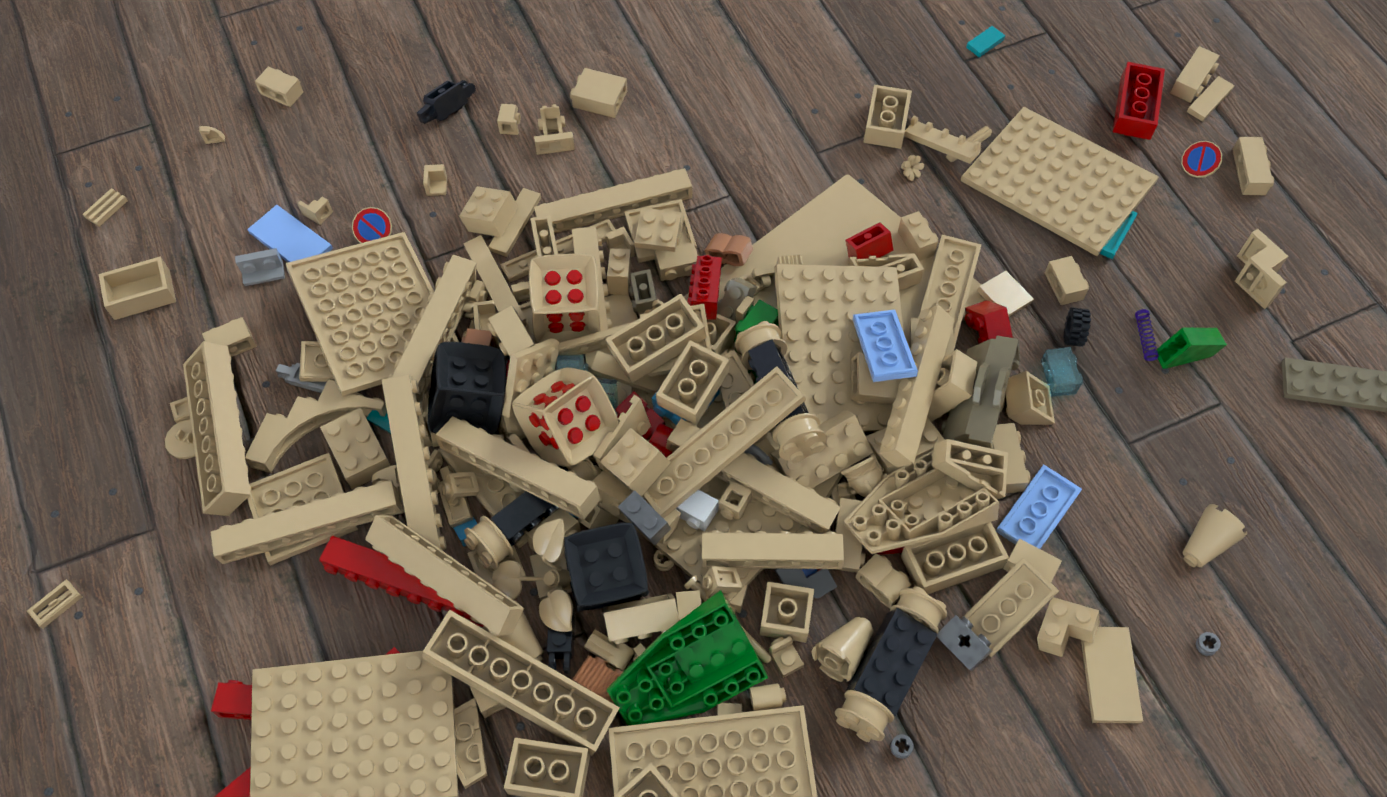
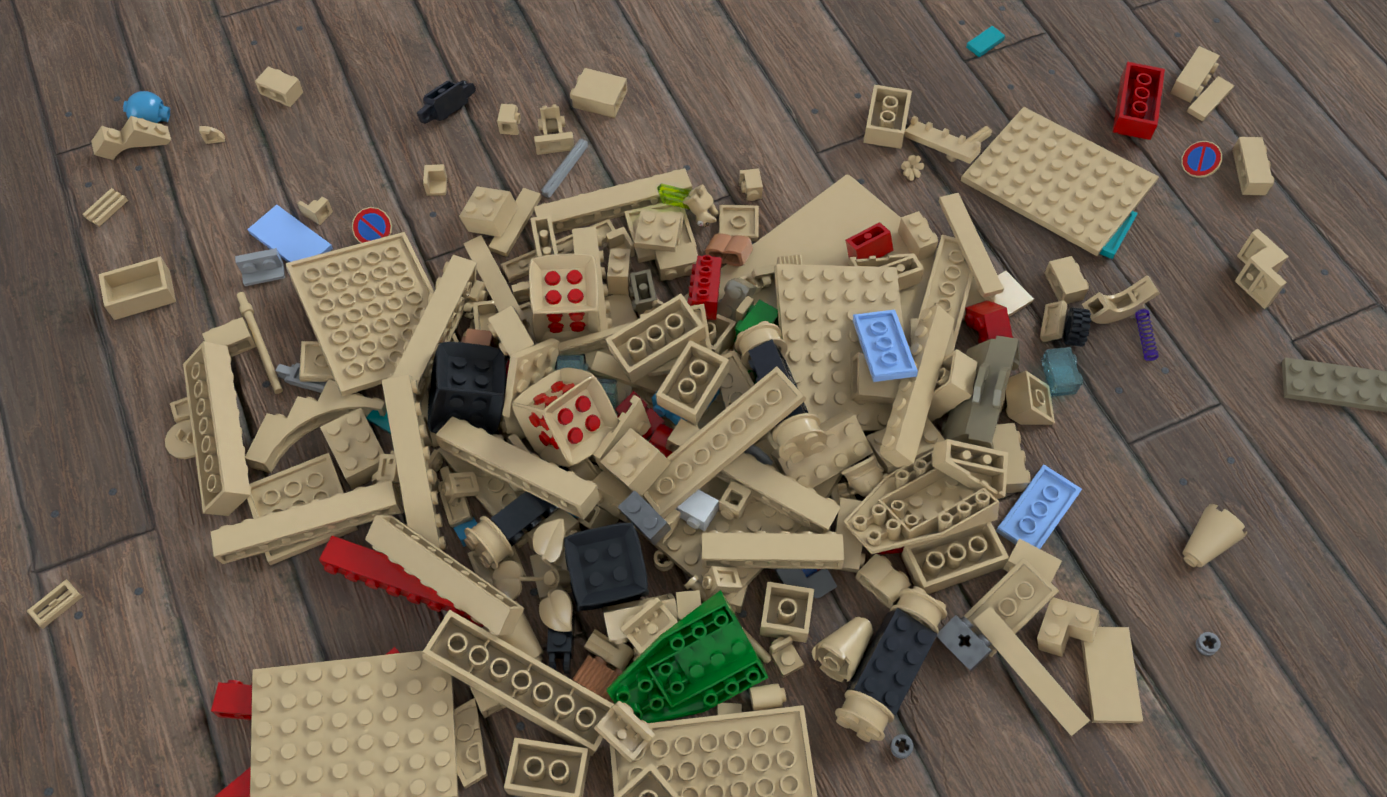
green slope [1154,327,1227,369] -> none
none -> tan arch [91,116,171,160]
none -> dark azure brick [123,91,170,124]
none -> tan bar [236,292,283,394]
none -> tan bracket [377,451,400,483]
none -> light grey axle [541,139,588,198]
none -> tan bracket [594,701,655,762]
none -> tan bracket [620,597,678,654]
none -> clear neon green tile [657,183,691,210]
none -> tan animal [683,184,719,227]
none -> tan tile [719,205,759,242]
none -> tan brick [739,168,763,201]
none -> tan tile [939,193,1004,297]
none -> tan tile [972,606,1090,736]
none -> tan plate [1040,300,1067,342]
none -> tan arch [1082,276,1160,324]

